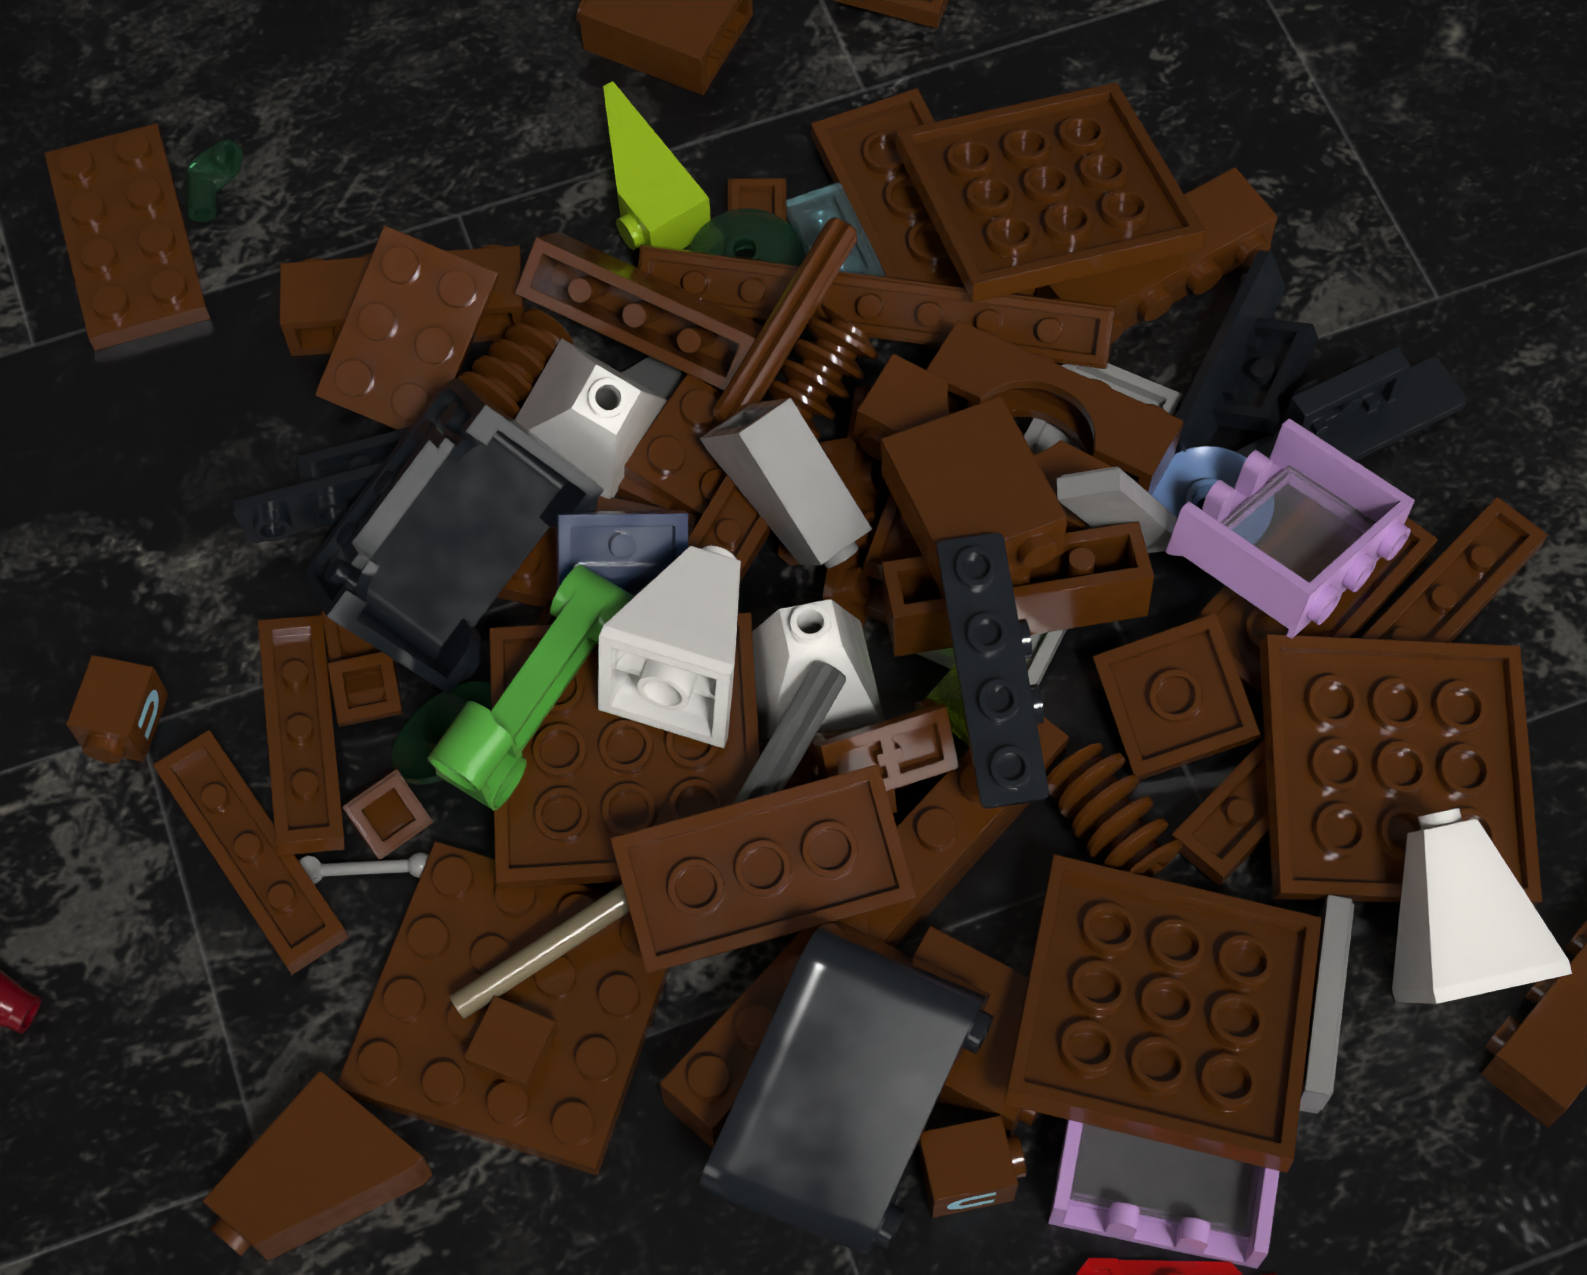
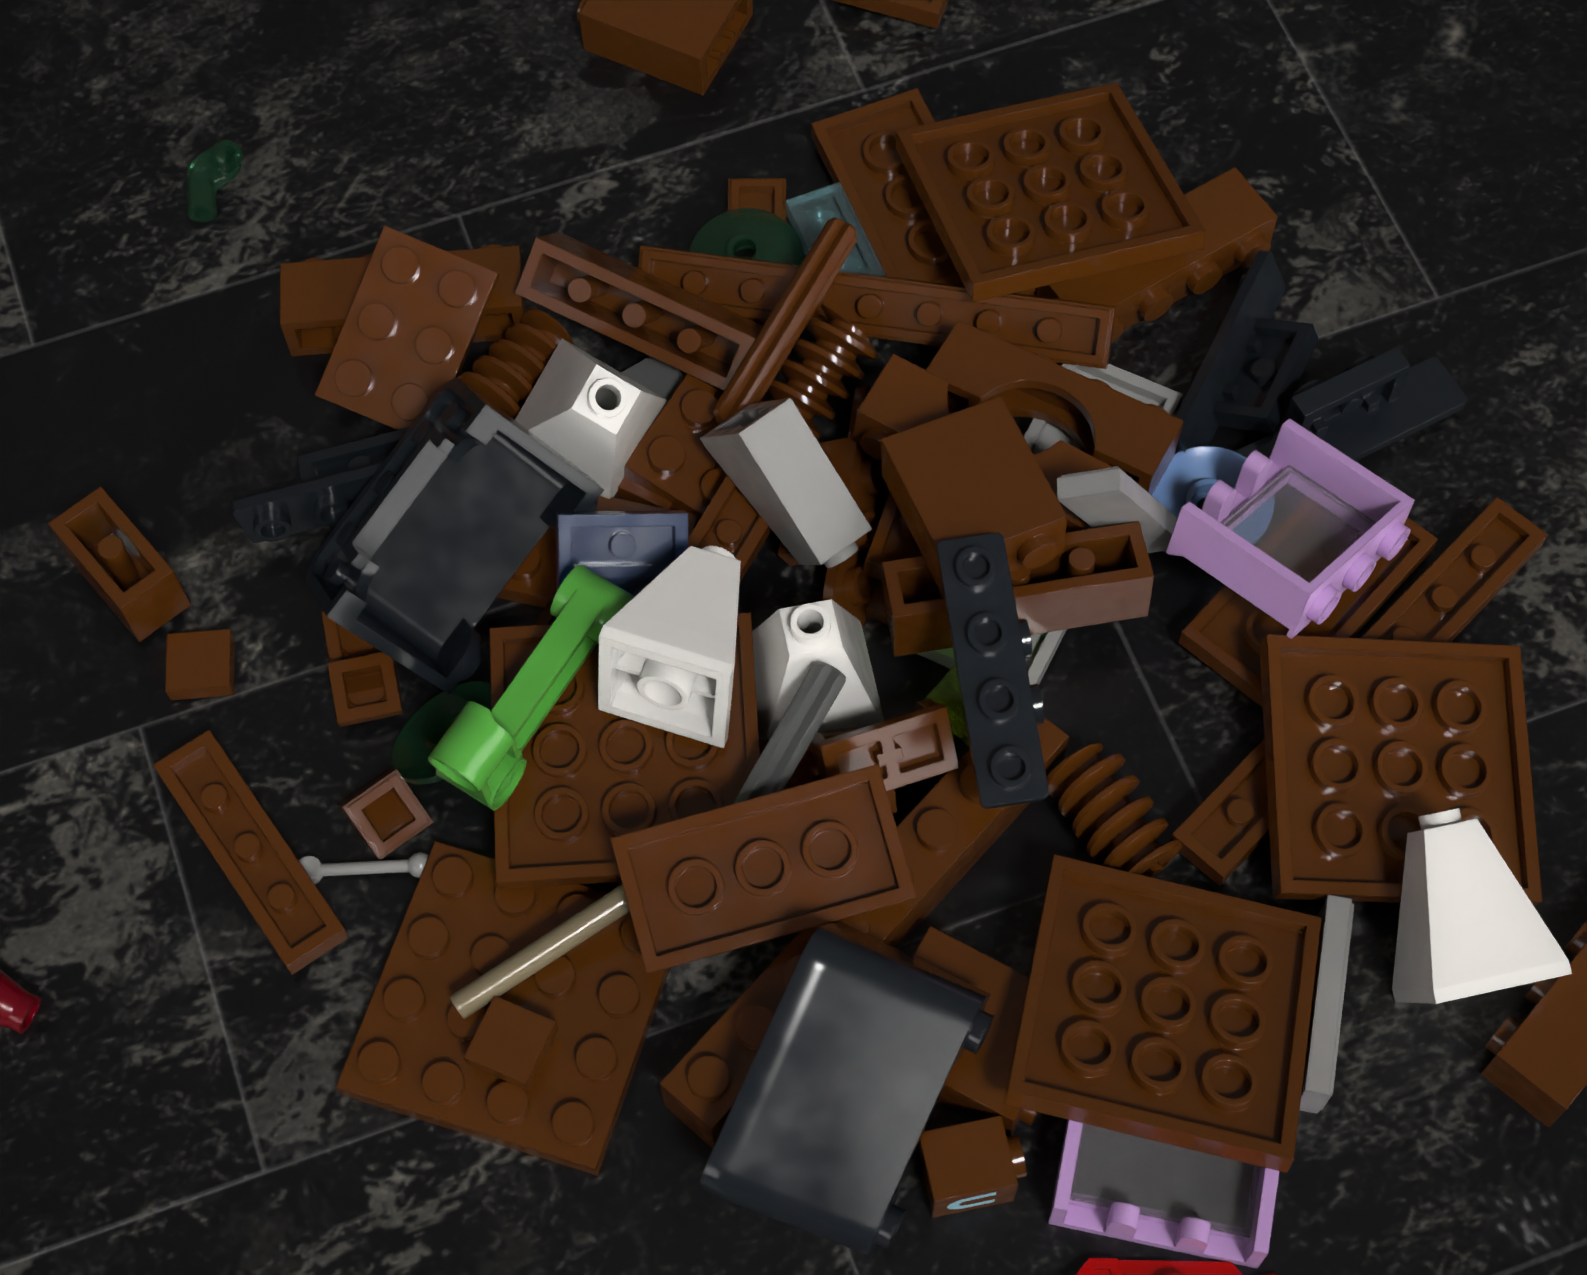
reddish brown plate [45,123,210,351] -> none
reddish brown brick [66,655,169,764] -> none
reddish brown slope [202,1071,433,1261] -> none
reddish brown plate [258,615,344,856] -> none
lime slope [603,81,712,250] -> none
reddish brown plate [1093,613,1262,780] -> none
none -> reddish brown brick [48,487,191,642]
none -> reddish brown tile [165,629,235,701]

